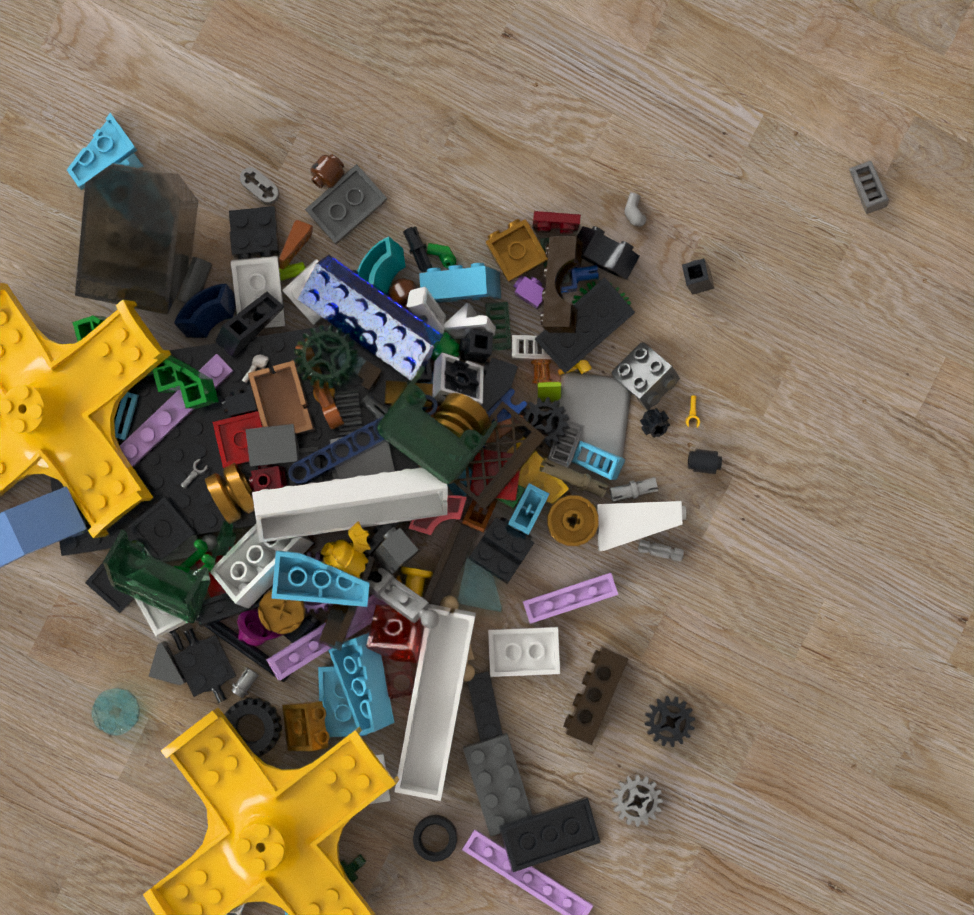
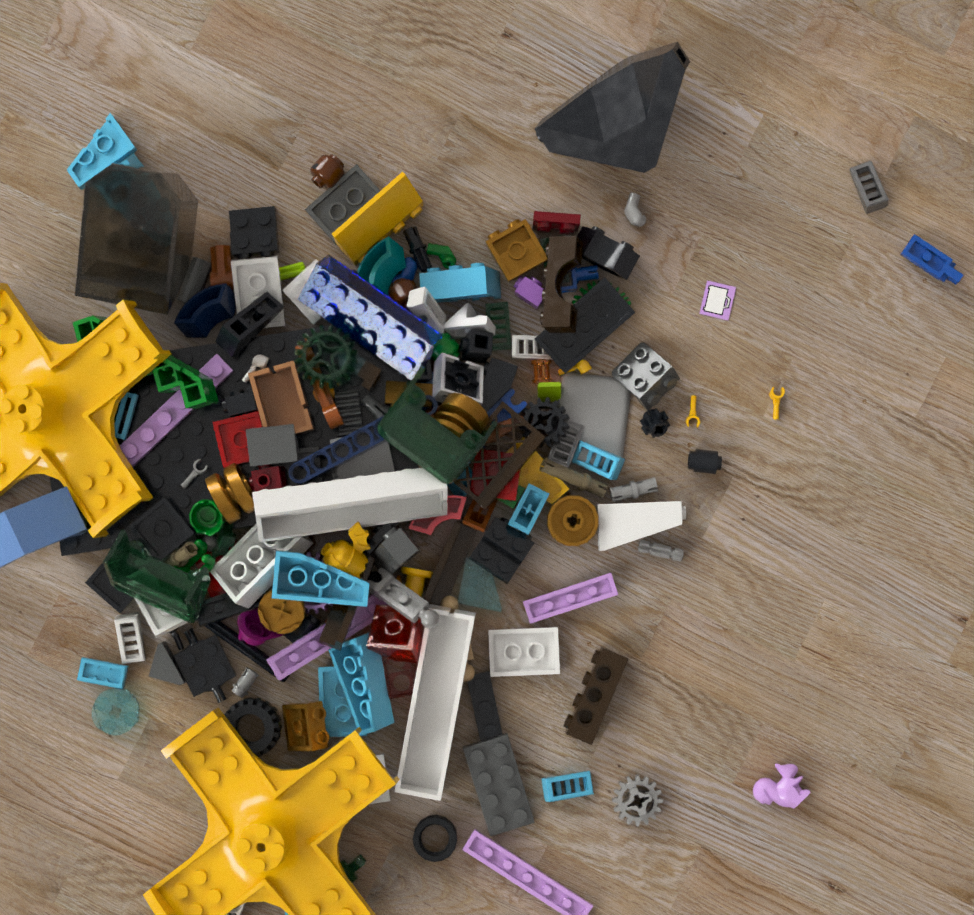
light grey beam [240,167,279,204] -> none
dark orange slope [279,220,313,270] -> none
black tile [499,797,601,872] -> none
black gear [644,695,695,747] -> none
black brick [682,258,715,295] -> none
none -> medium azure plate [77,657,129,689]
none -> white slope [114,612,146,664]
none -> dark tan pin [151,542,198,580]
none -> green hair [189,499,225,536]
none -> dark orange piece [210,245,234,291]
none -> yellow slope [332,171,424,266]
none -> blue arm [392,257,418,283]
none -> black panel [535,42,690,173]
none -> medium azure slope [541,771,594,802]
none -> sticker [699,281,736,320]
none -> lavender animal [753,763,811,809]
none -> yellow hand [769,386,785,419]
none -> blue hinge [900,234,963,285]

